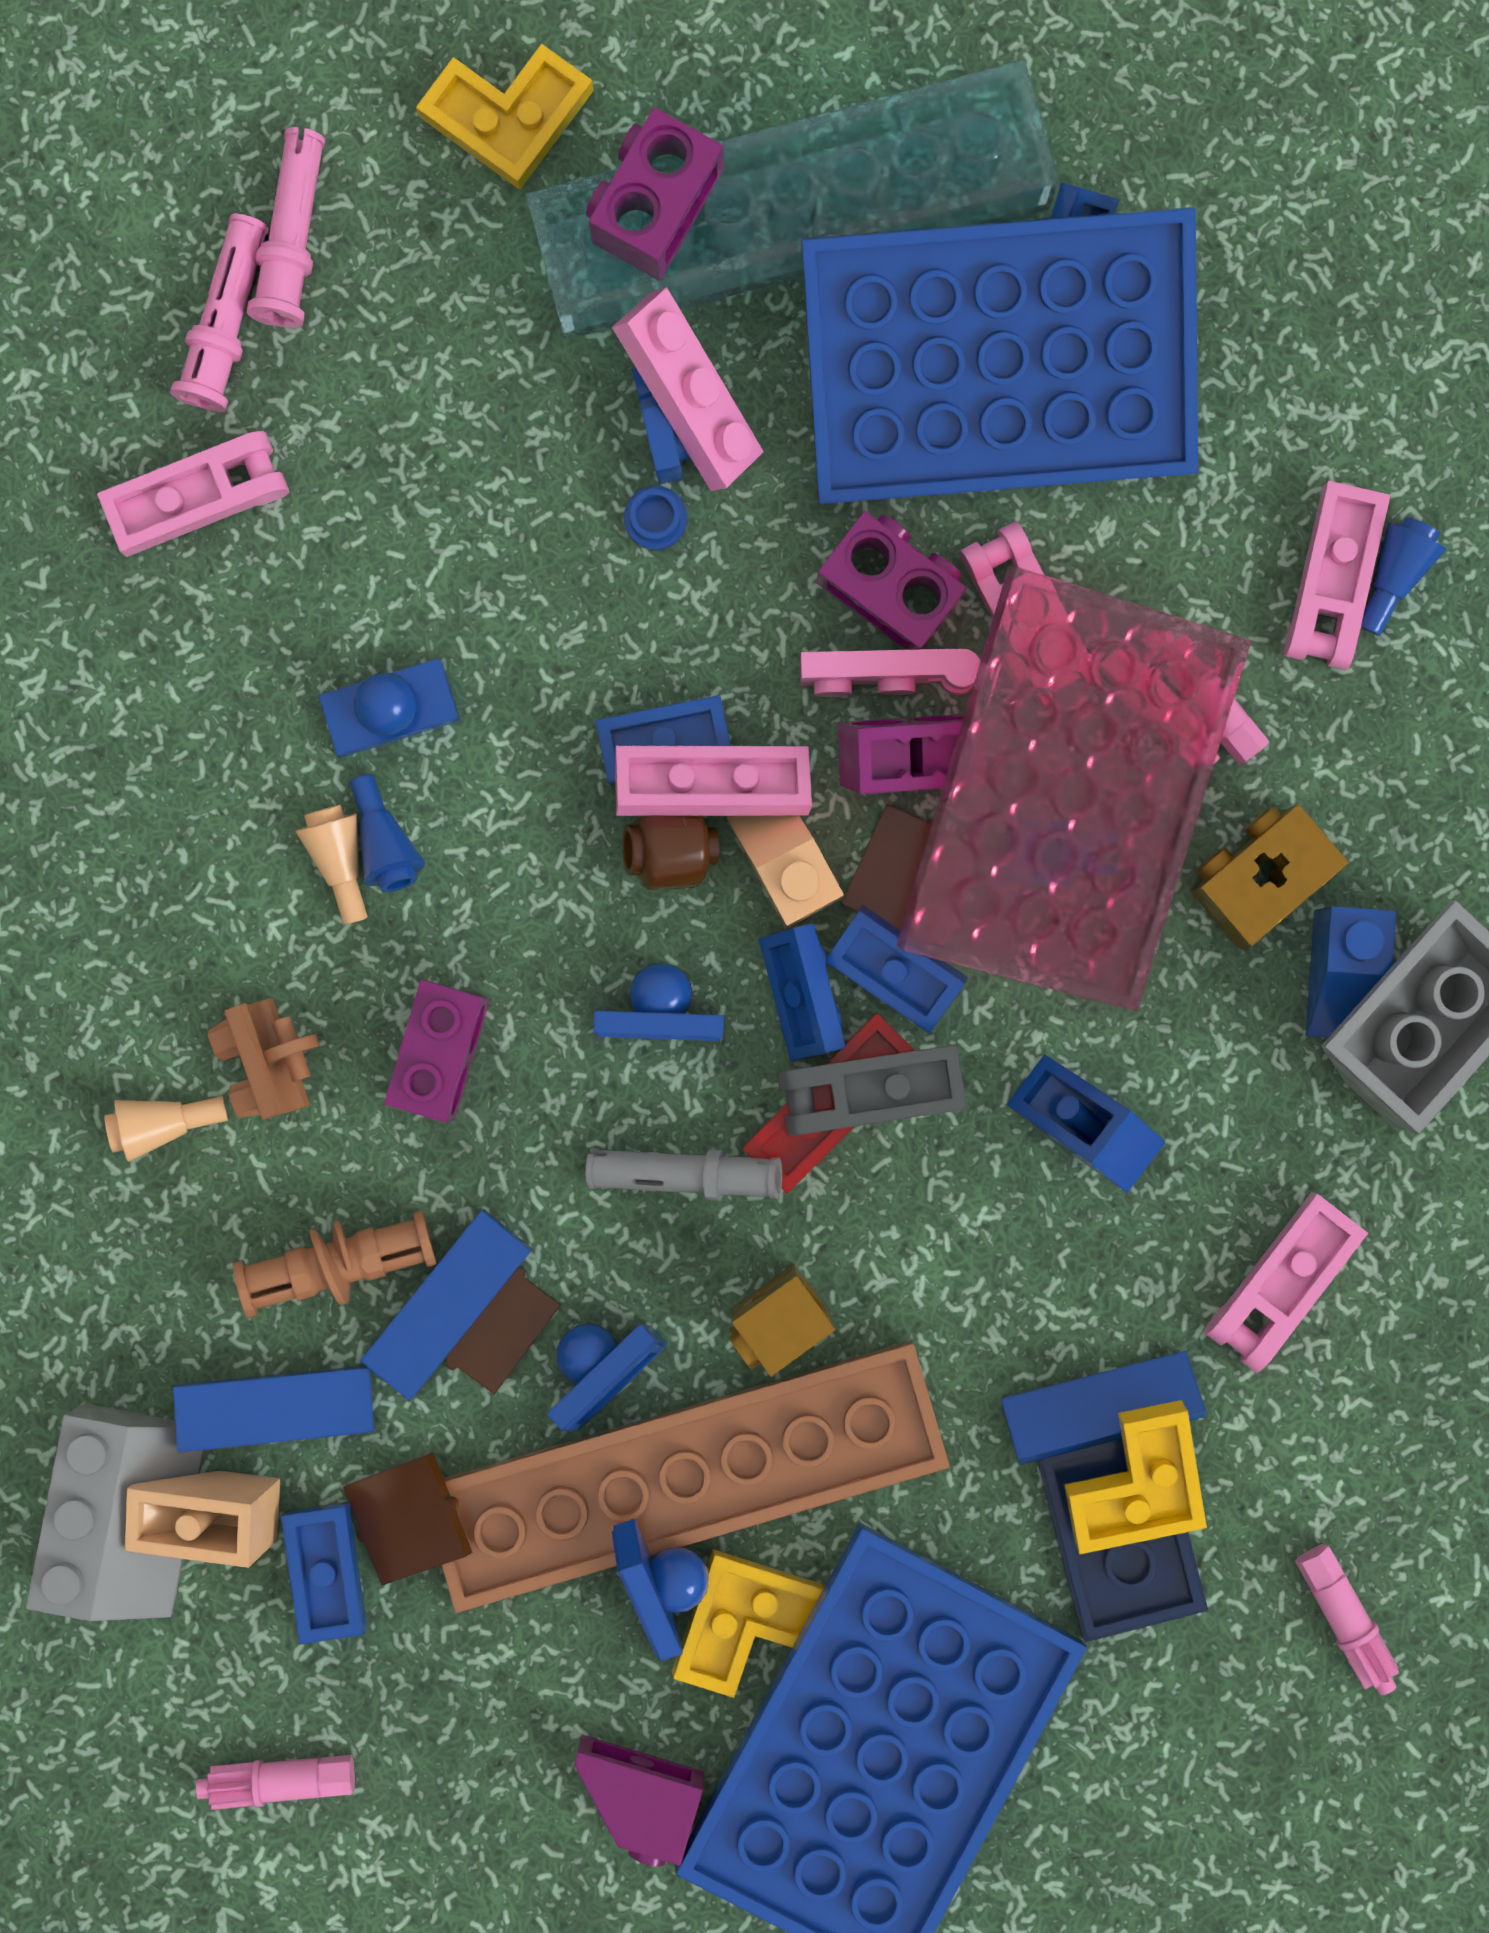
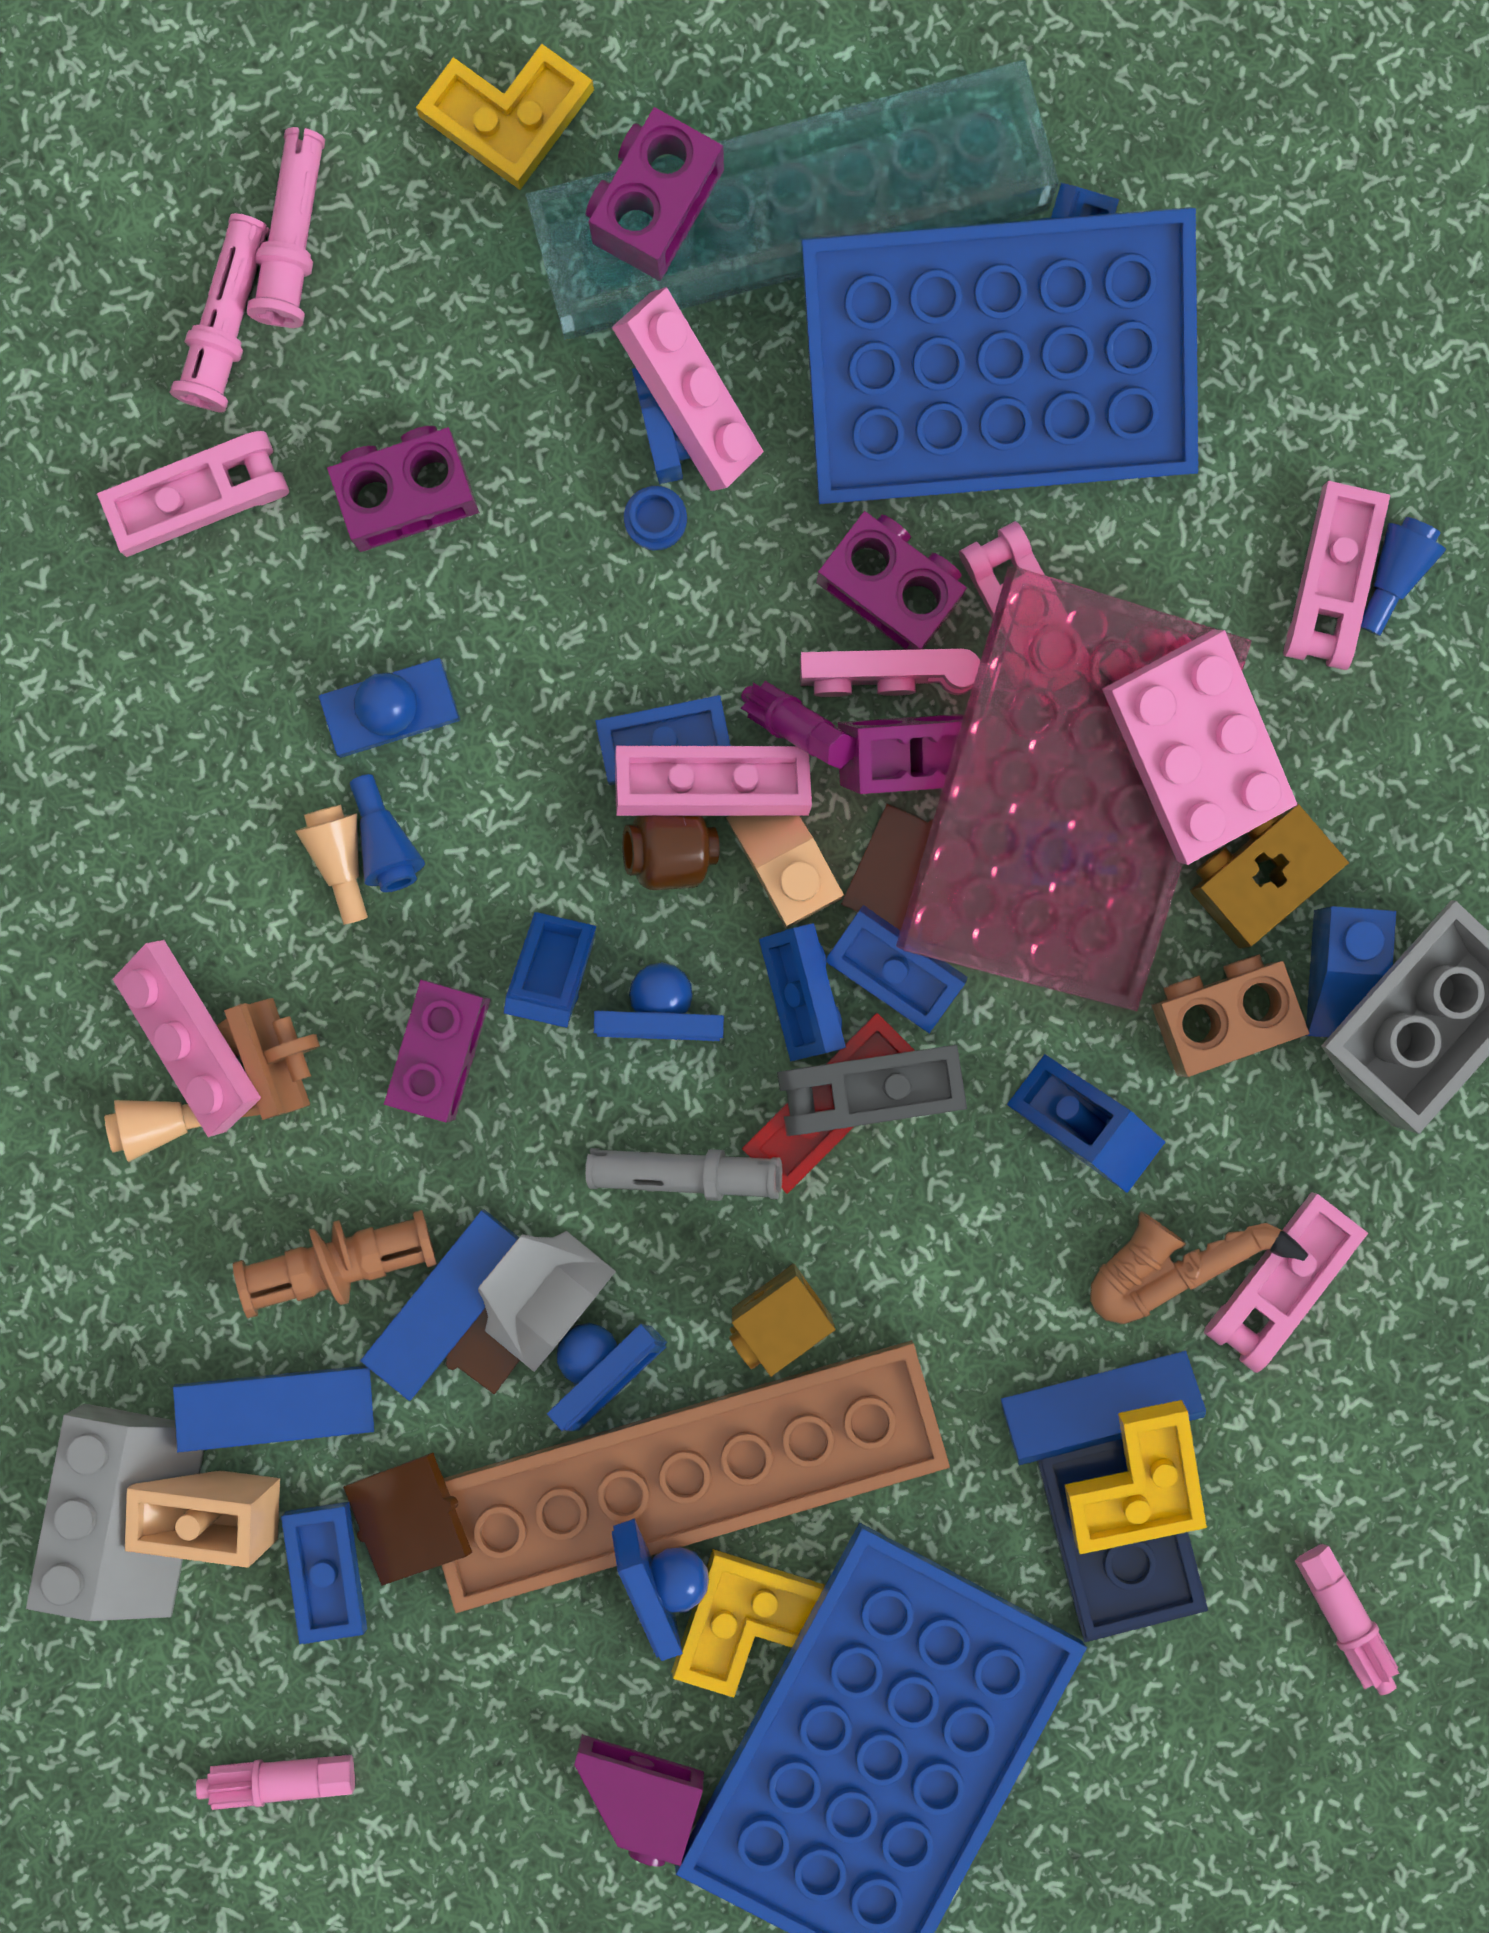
none -> bright pink plate [112,940,261,1137]
none -> magenta brick [327,426,480,552]
none -> light grey slope [478,1231,616,1372]
none -> blue tile [504,912,596,1028]
none -> magenta piece [741,681,856,769]
none -> nougat piece [1090,1211,1309,1324]
none -> bright pink plate [1102,629,1298,865]
none -> nougat brick [1151,954,1309,1077]

